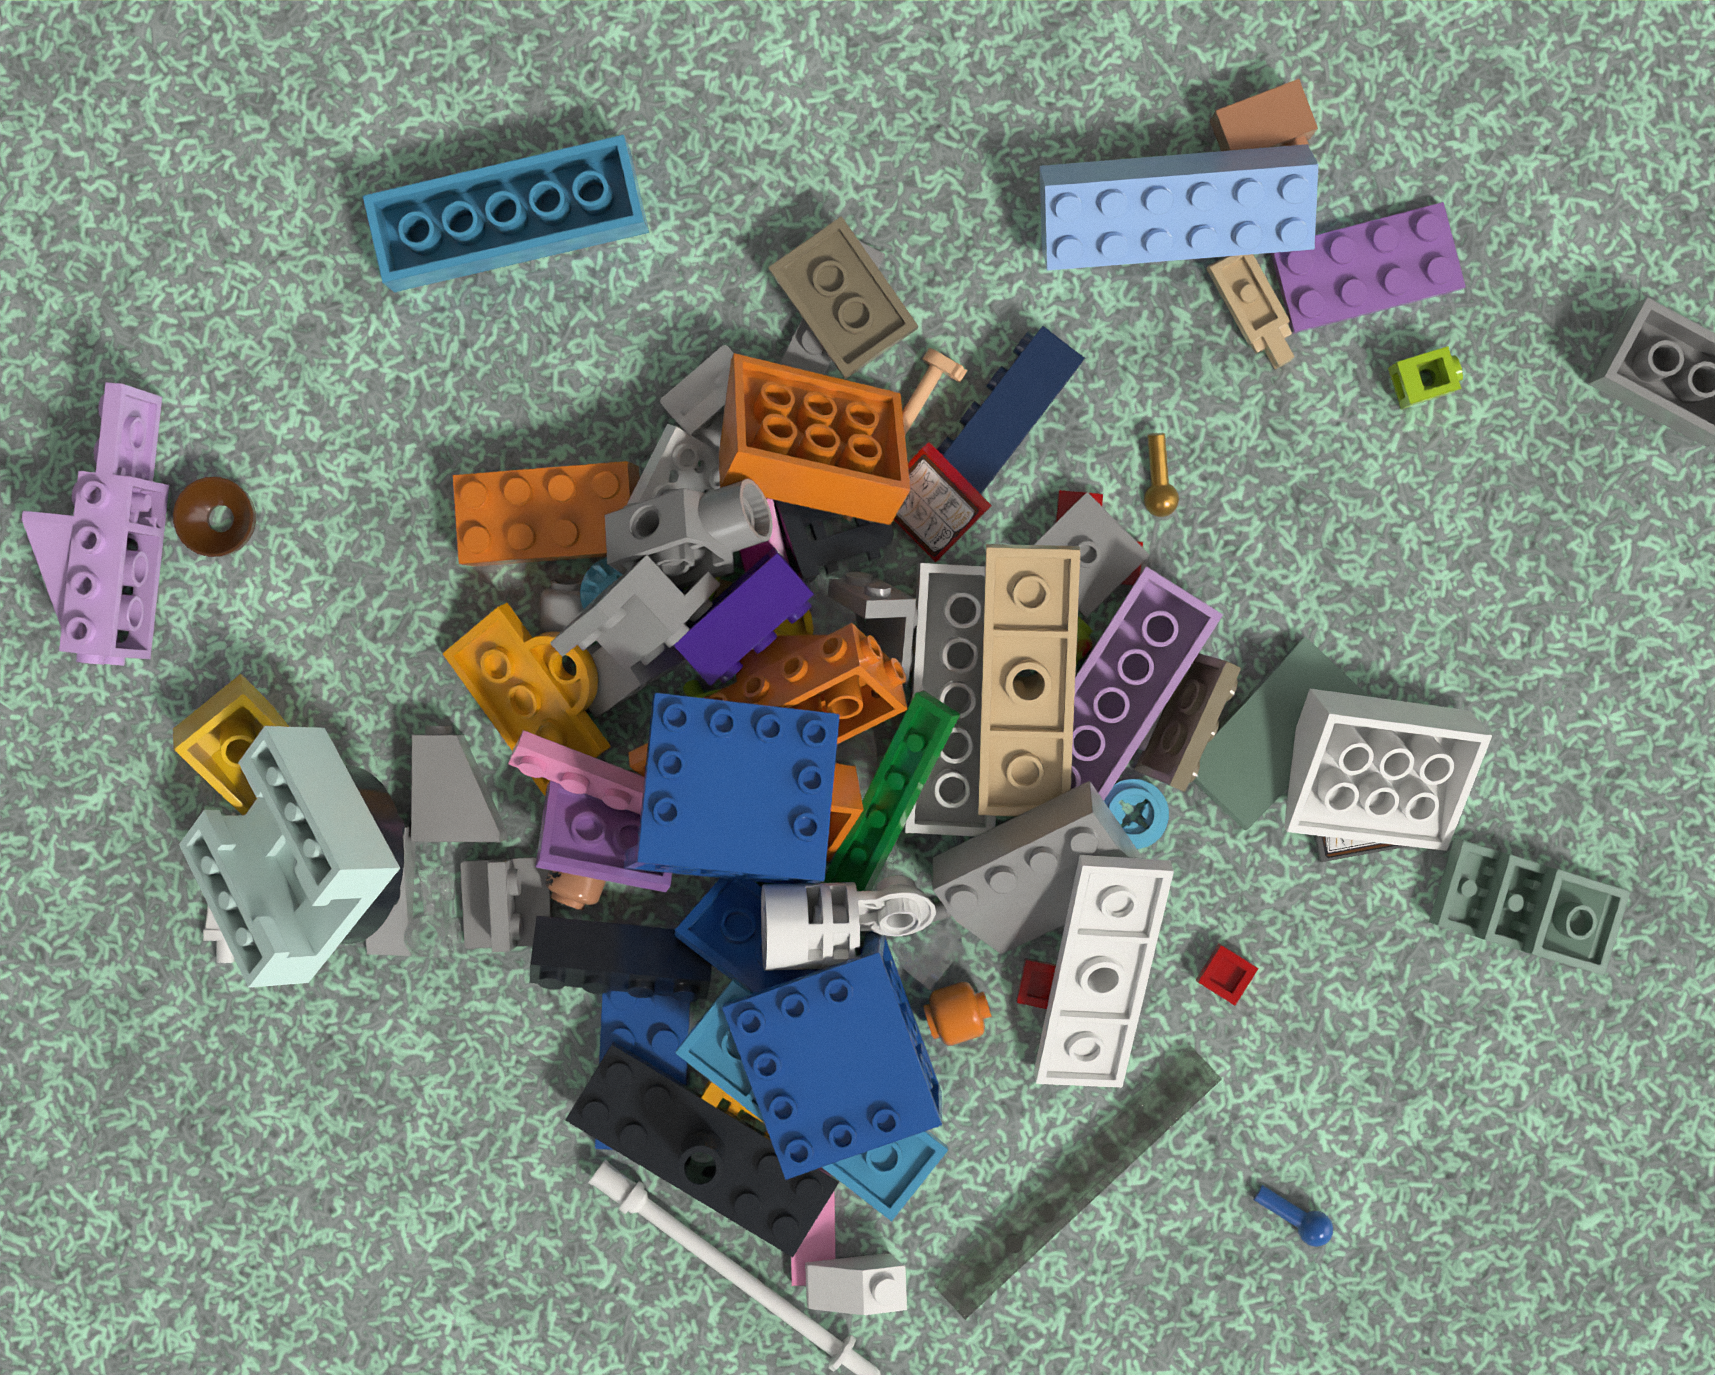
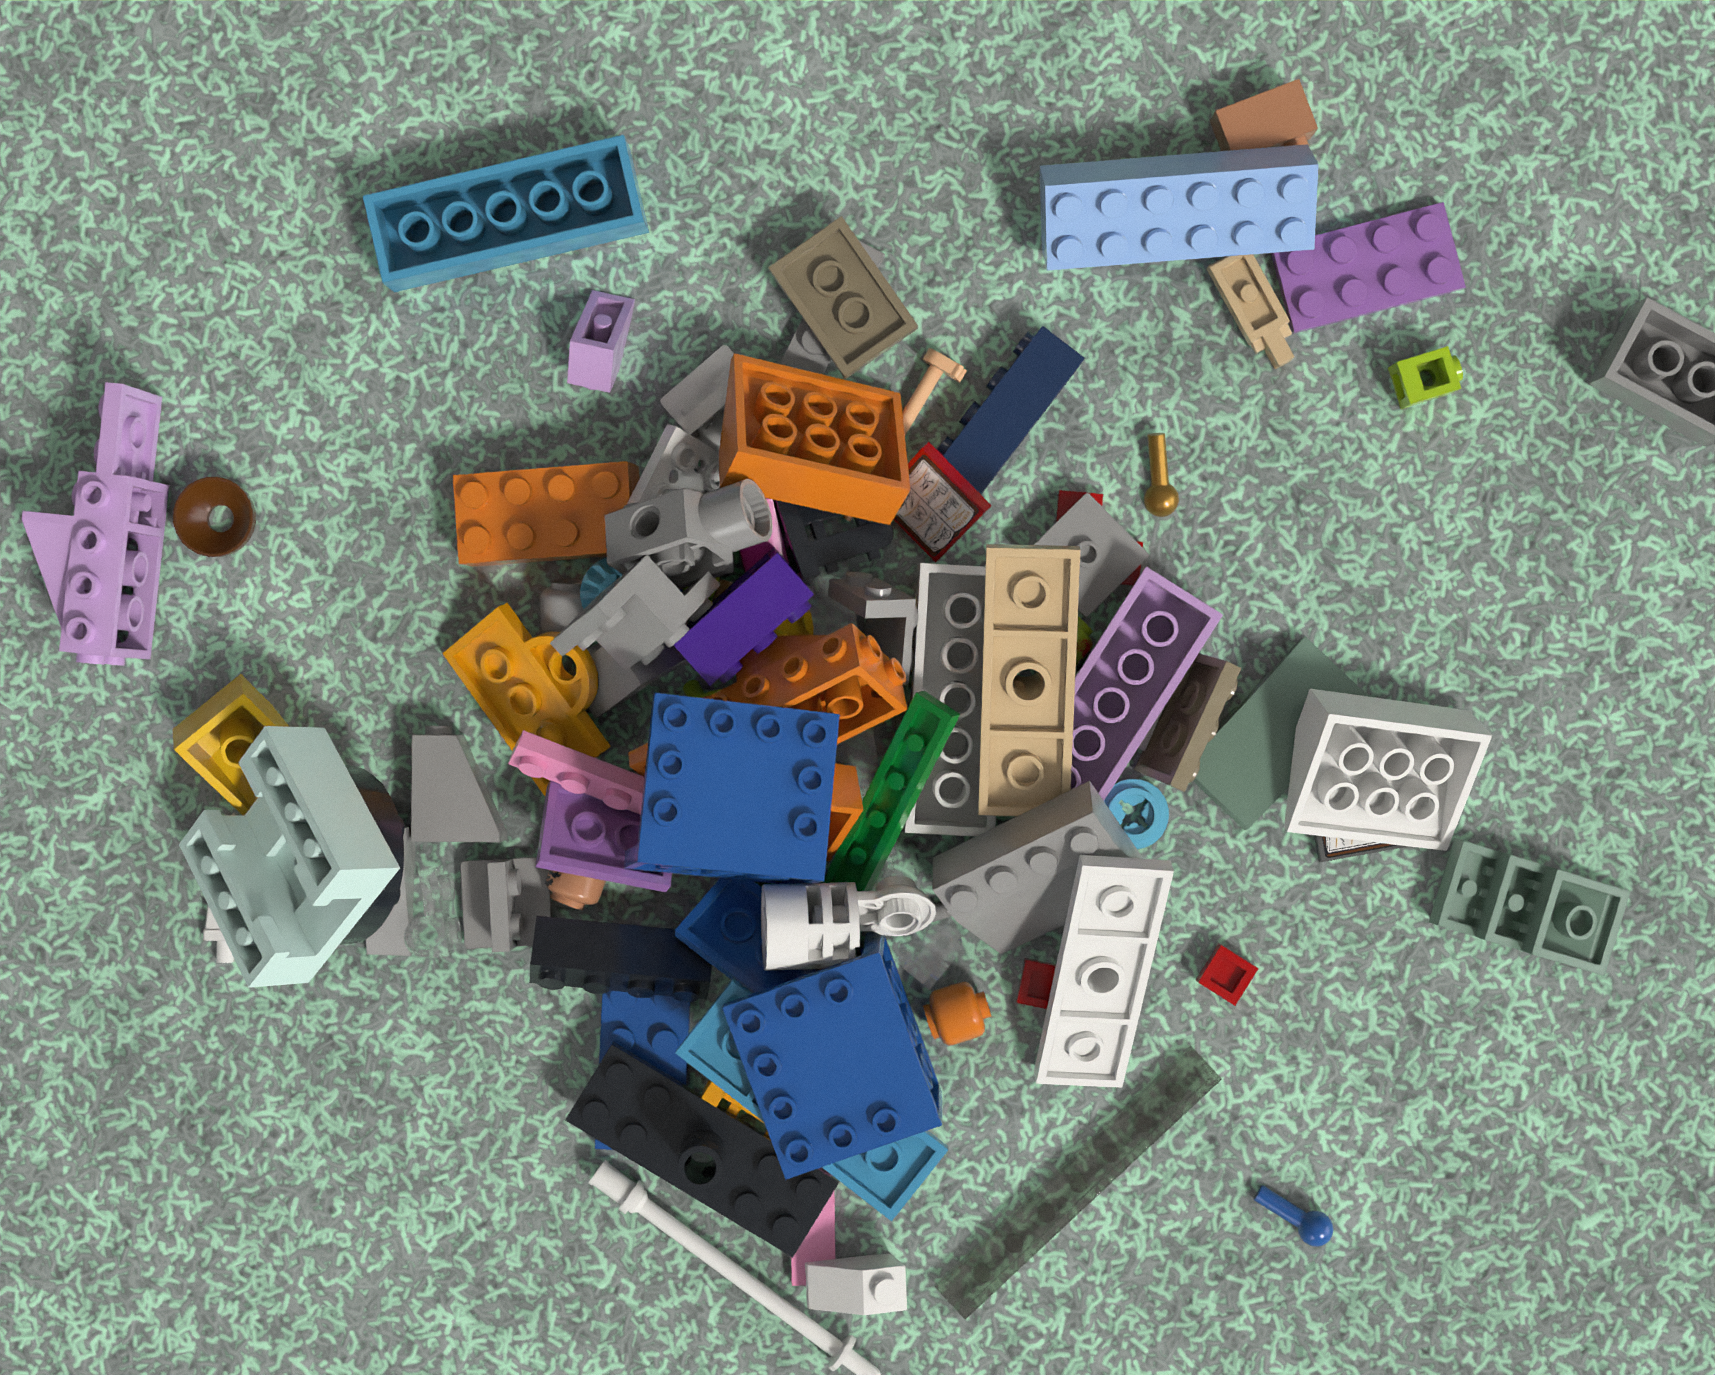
none -> lavender slope [567,290,635,393]

